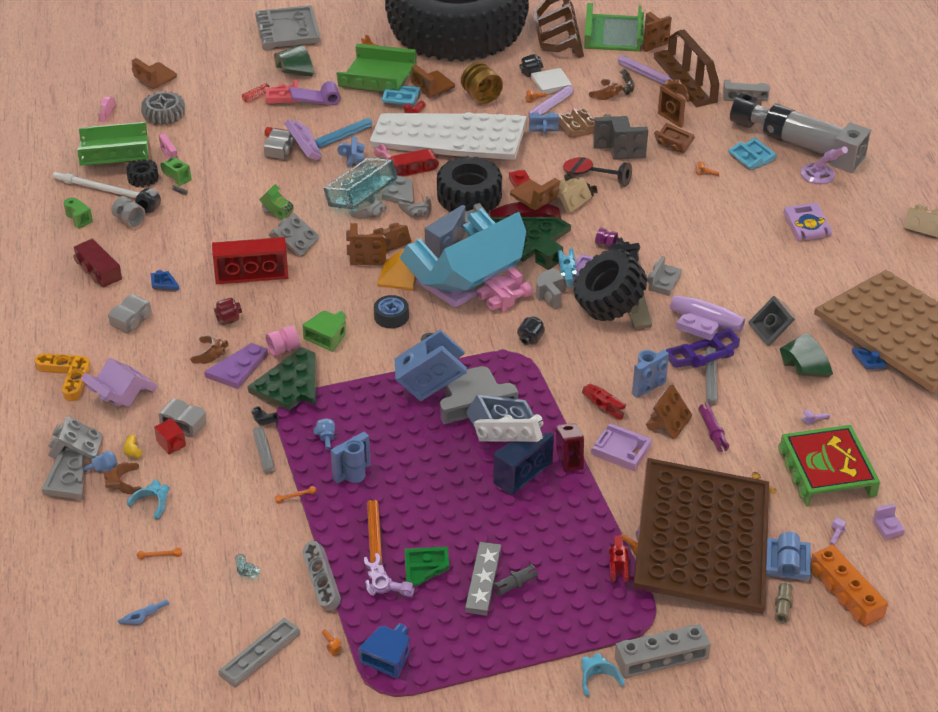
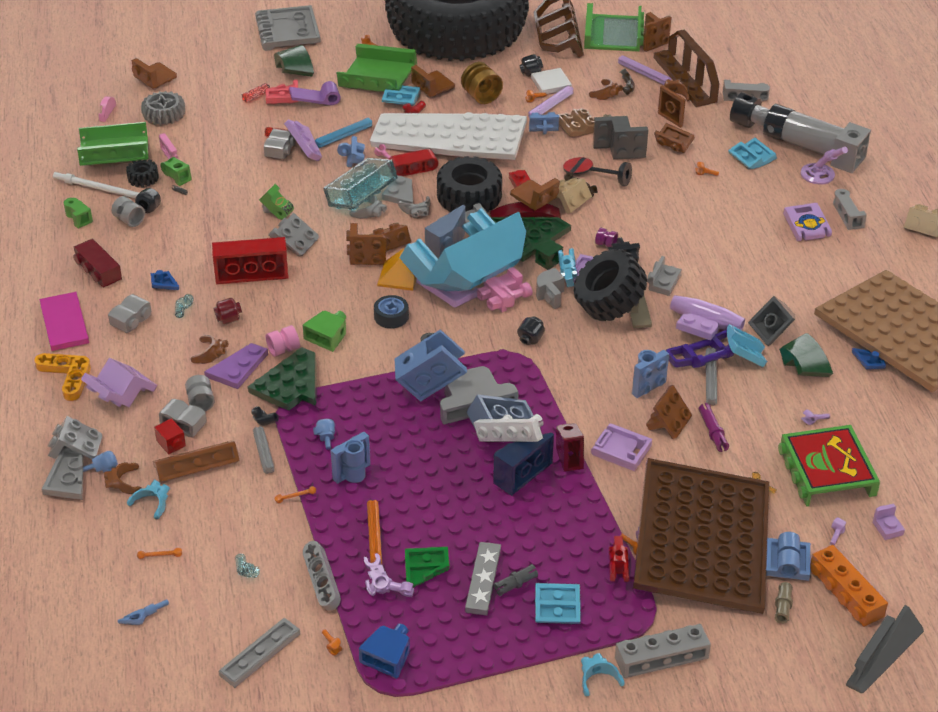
yellow arm [123,434,142,459] -> none
red hinge [582,384,626,420] -> none
none -> dark pink tile [39,292,89,351]
none -> dark orange fence [153,441,240,482]
none -> clear light blue arm [175,294,194,318]
none -> light grey wheel [185,375,215,411]
none -> medium azure slope [535,583,580,624]
none -> medium azure slope [727,324,767,367]
none -> light grey leg [833,189,867,230]
none -> dark grey wedge [846,605,924,693]

